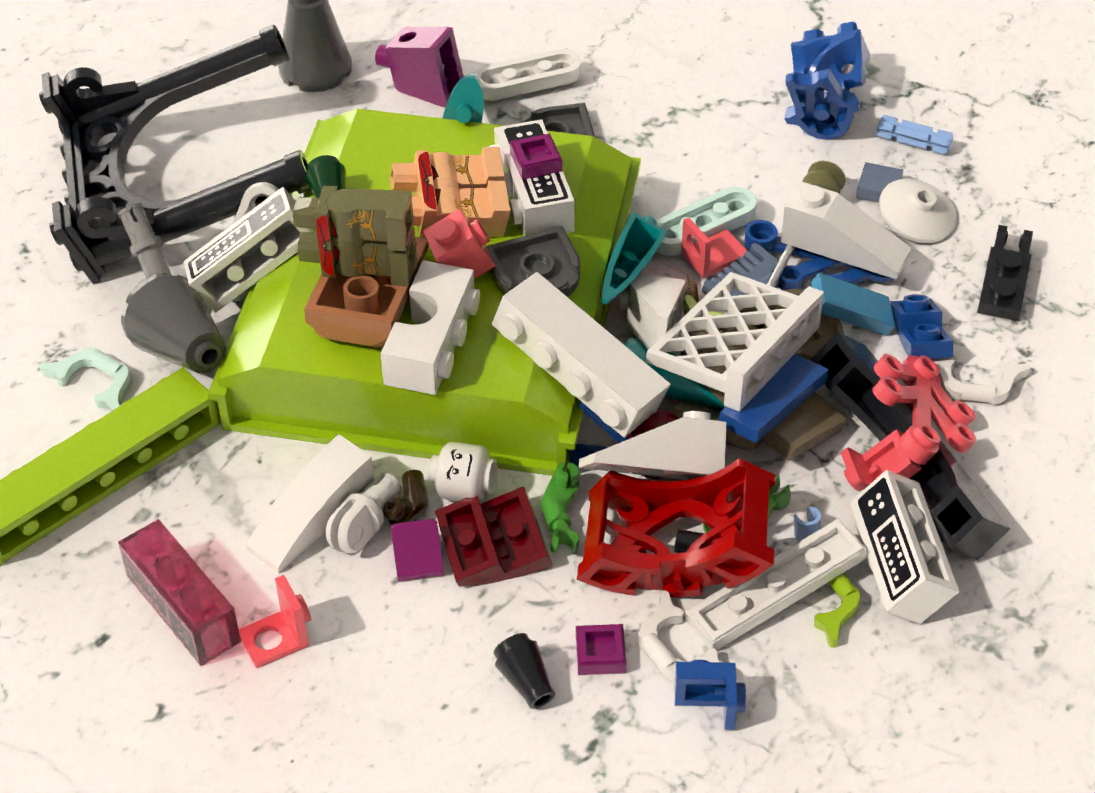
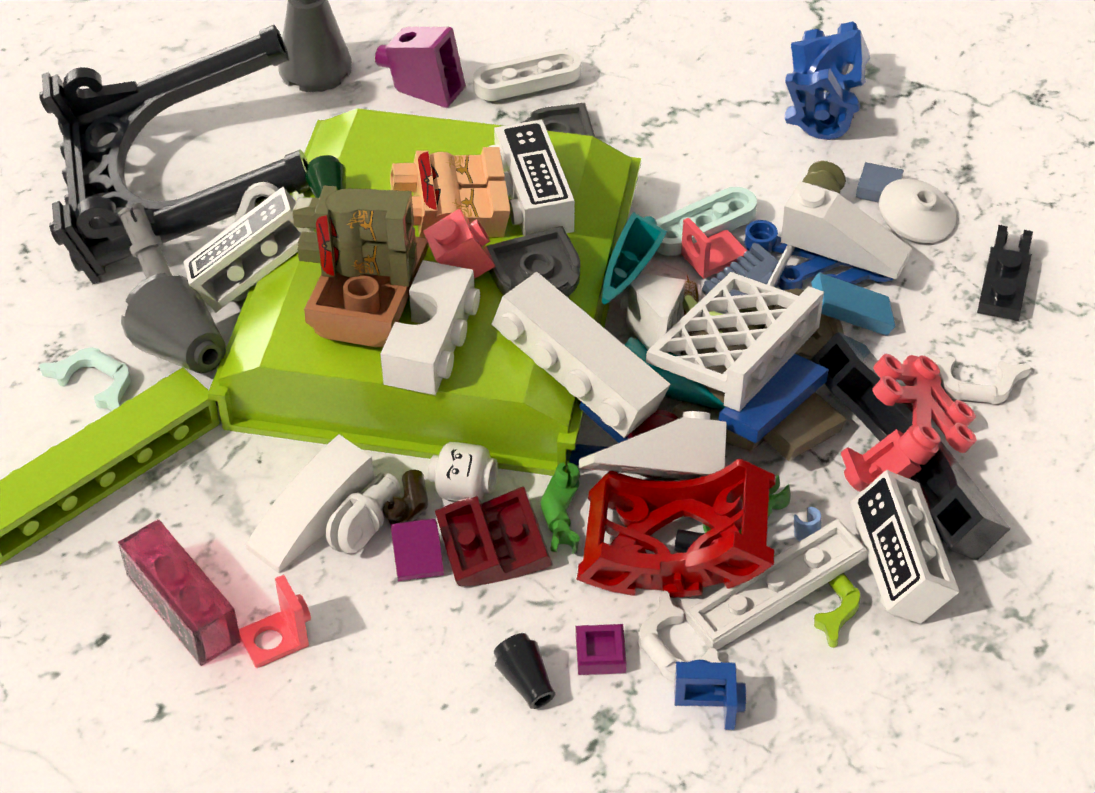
teal piece [443,73,484,123] -> none
magenta tile [510,133,563,180] -> none
light blue axle [877,115,953,155] -> none
blue slope [890,294,953,359] -> none

